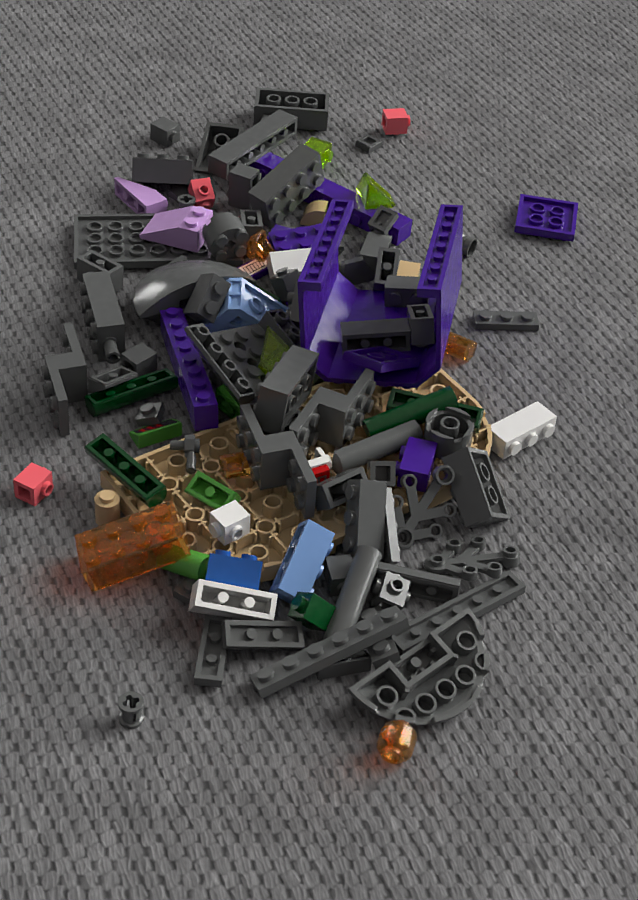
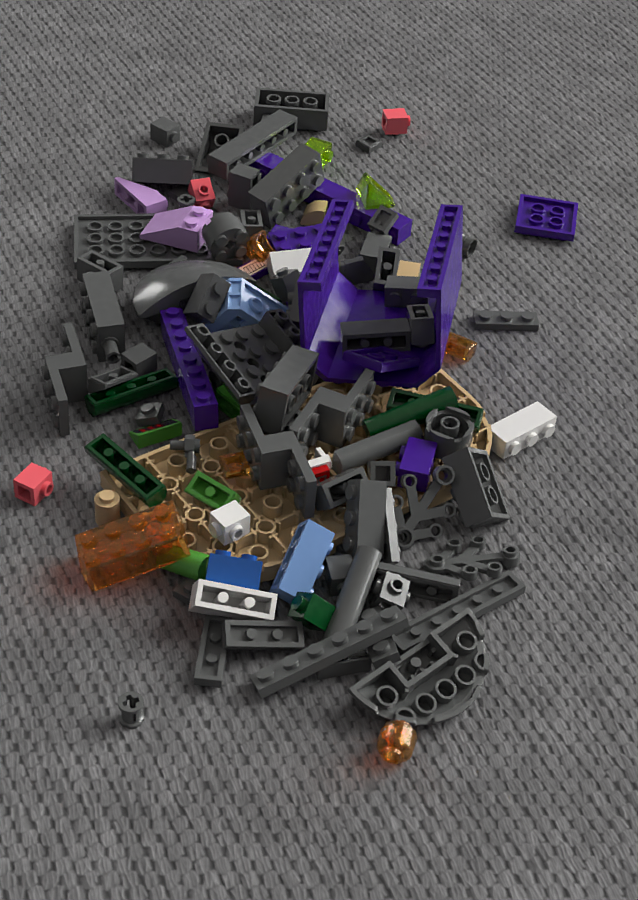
clear neon green slope [258,326,290,374] -> none

